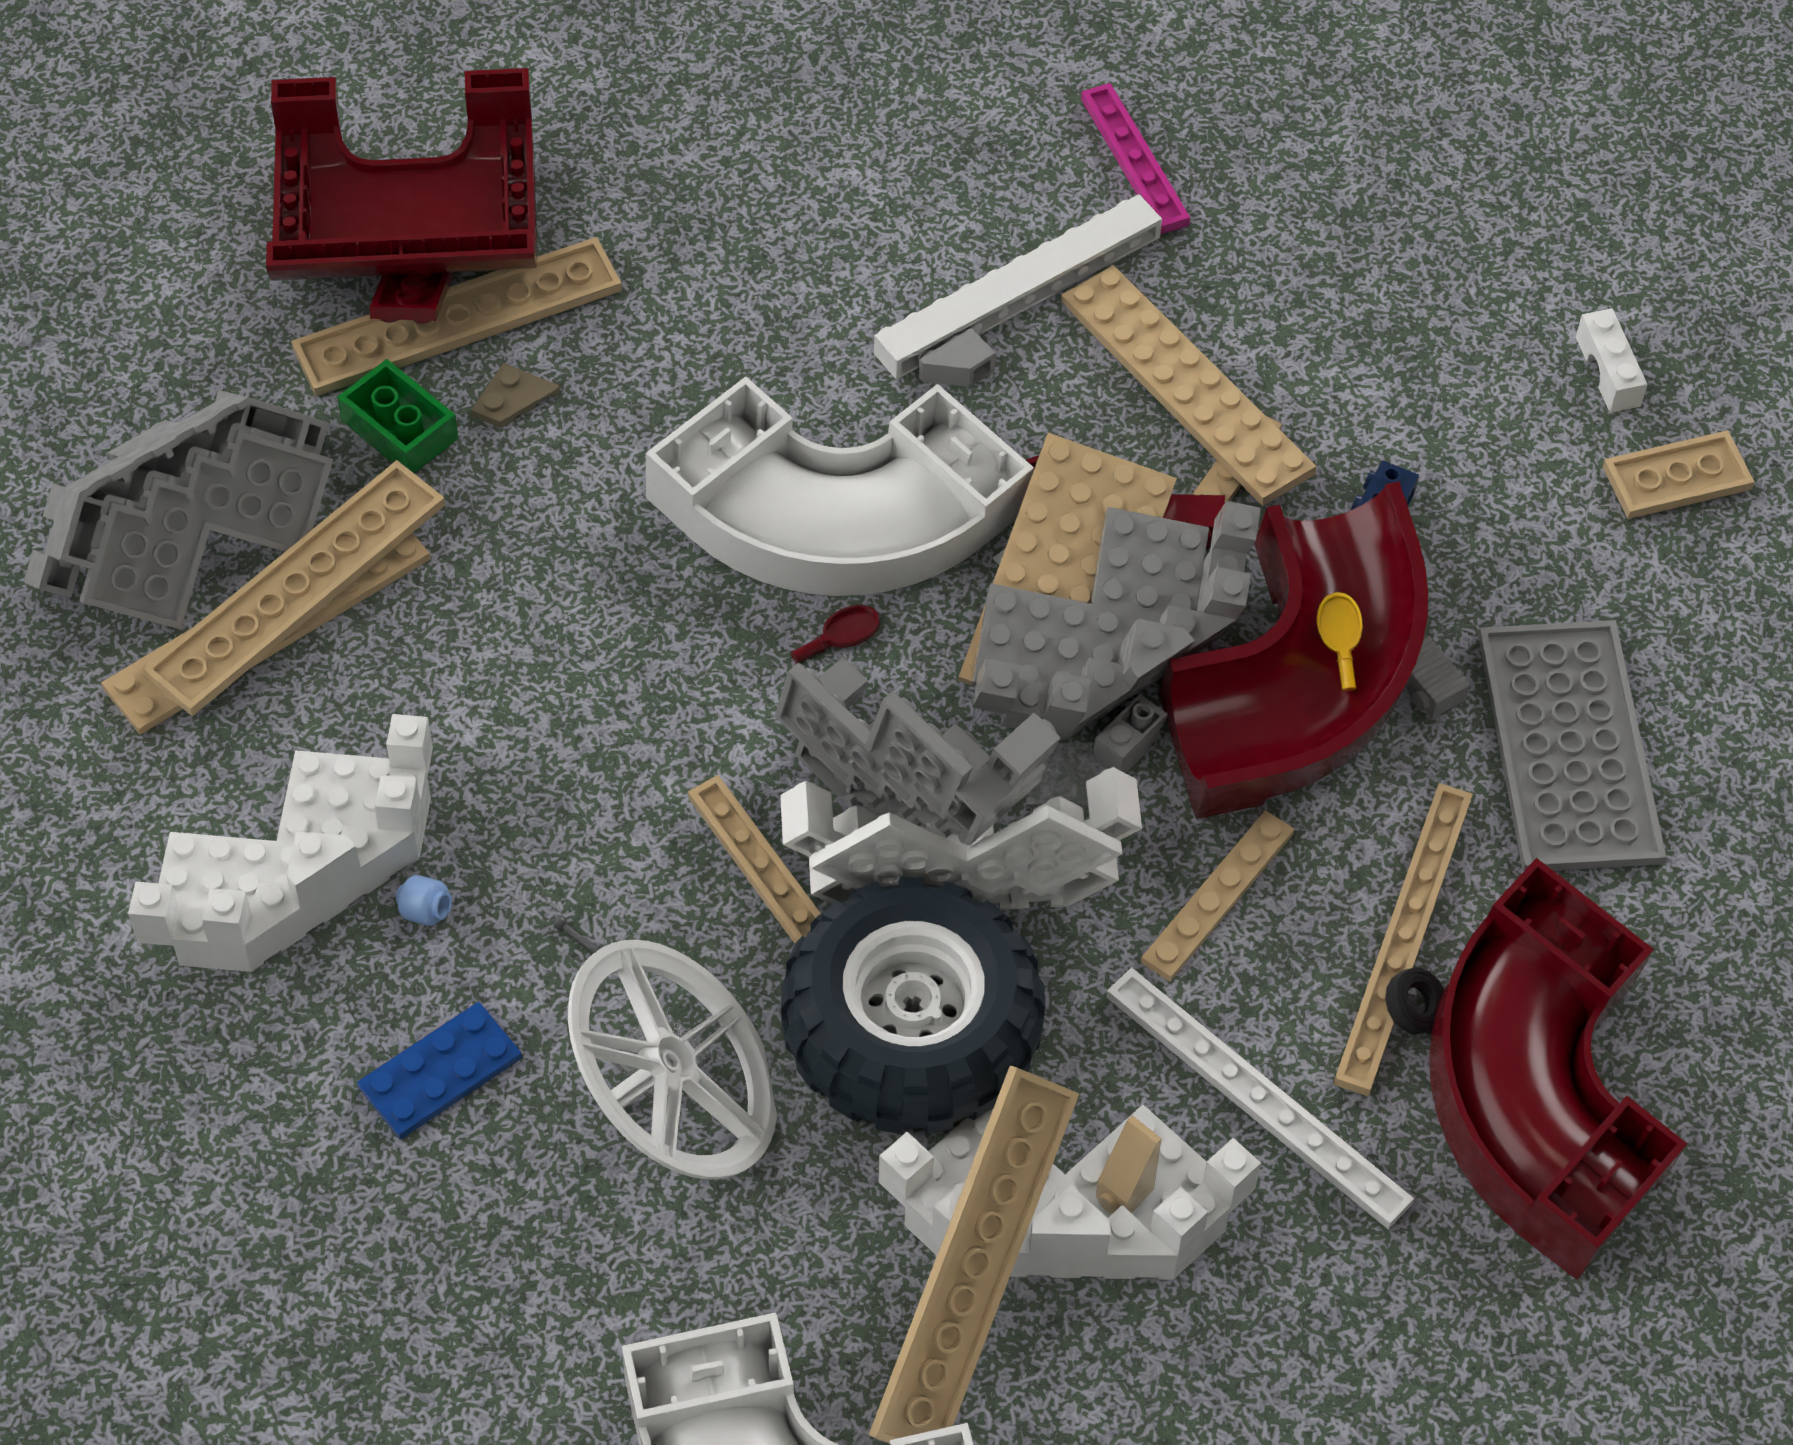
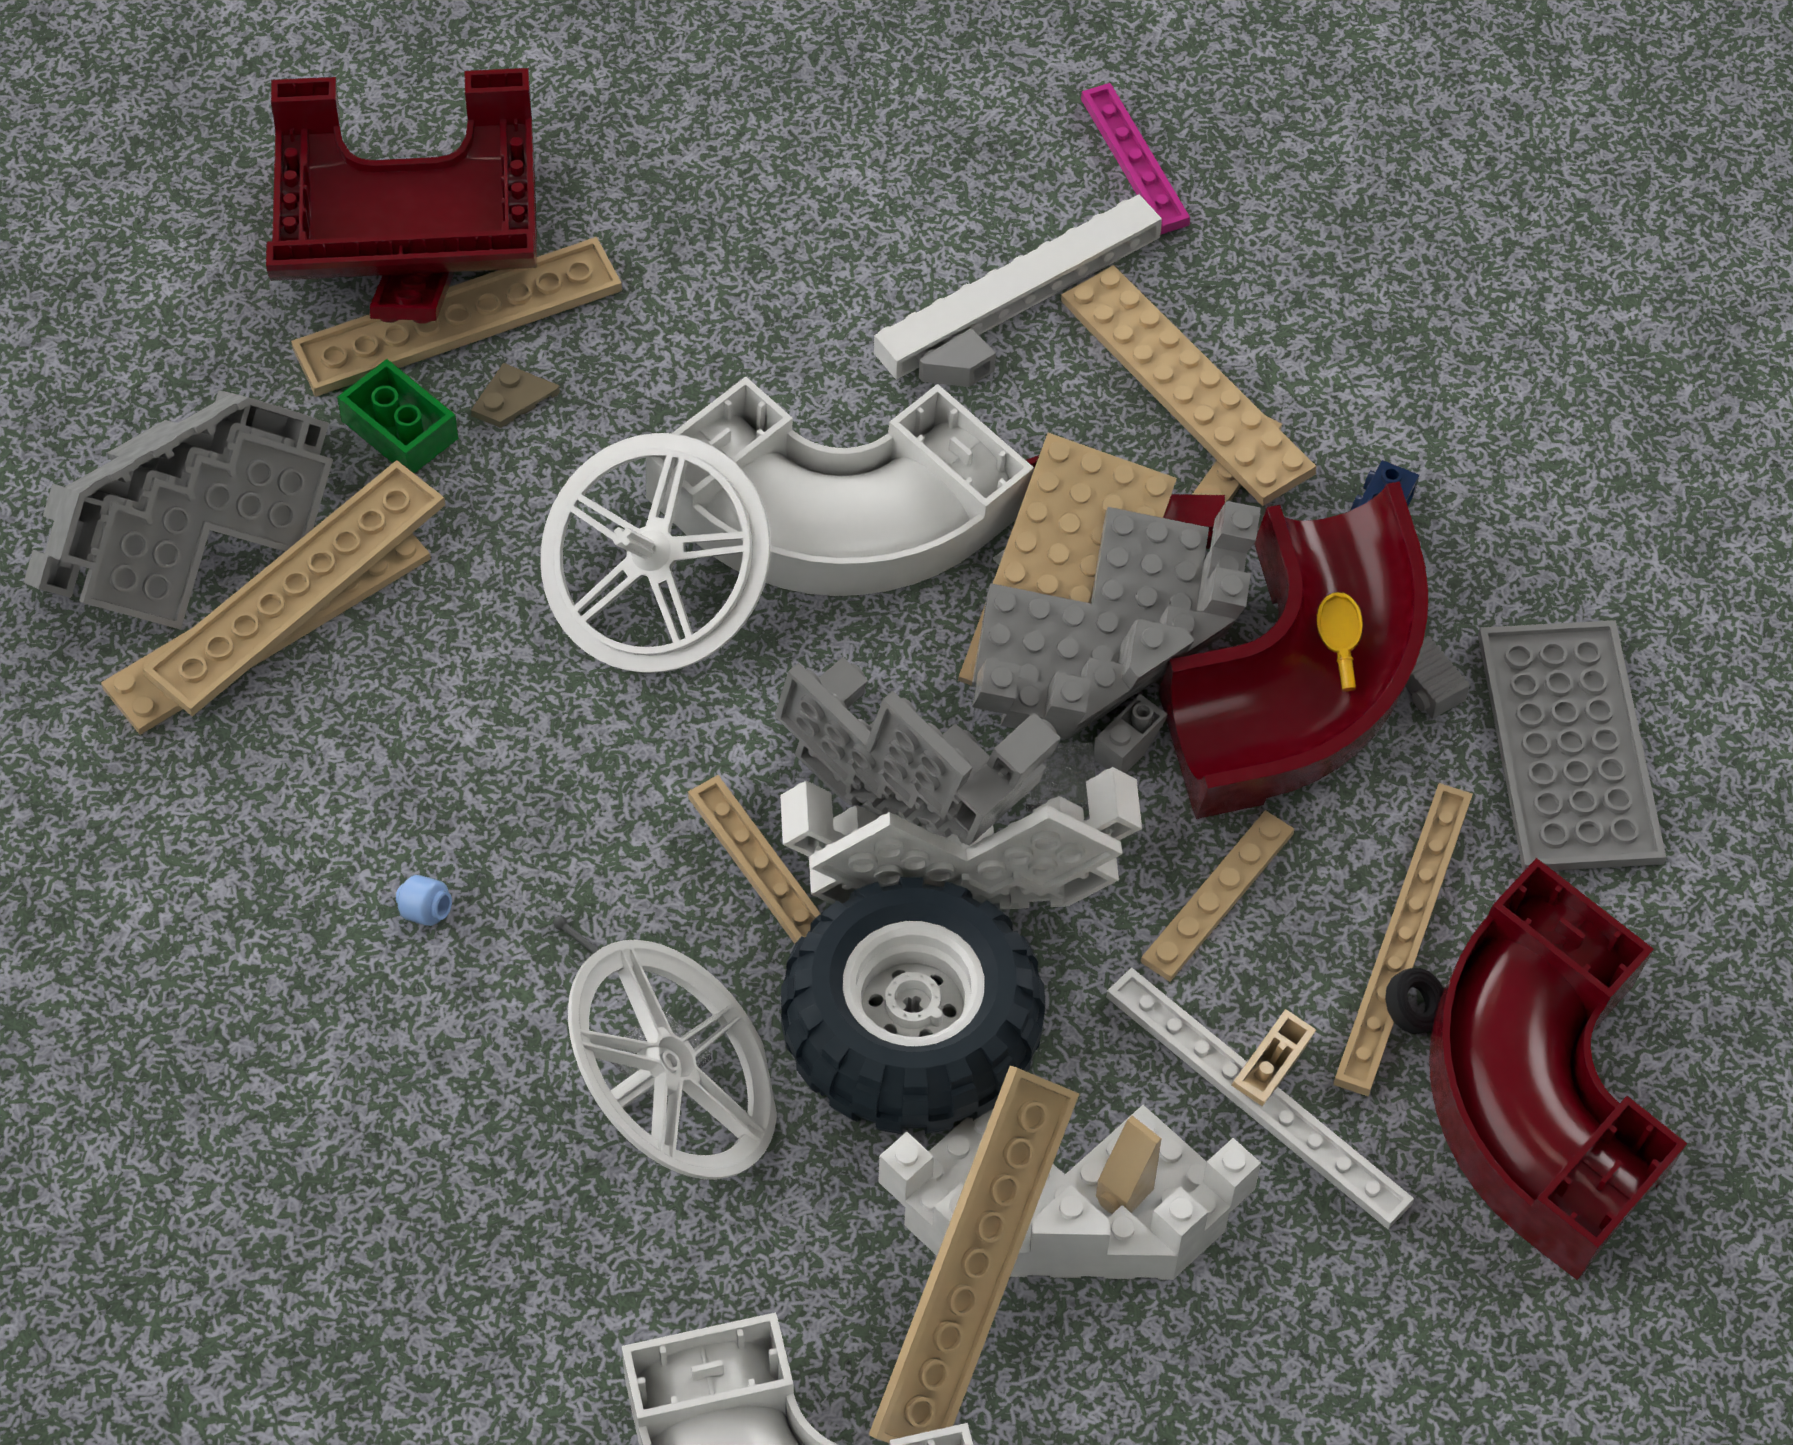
white brick [128,714,433,972] -> none
blue plate [357,1001,522,1140] -> none
dark red piece [791,605,880,664] -> none
white arch [1576,308,1647,413] -> none
tan plate [1603,430,1754,519] -> none
none -> white wheel [540,433,771,673]
none -> tan slope [1231,1009,1316,1107]

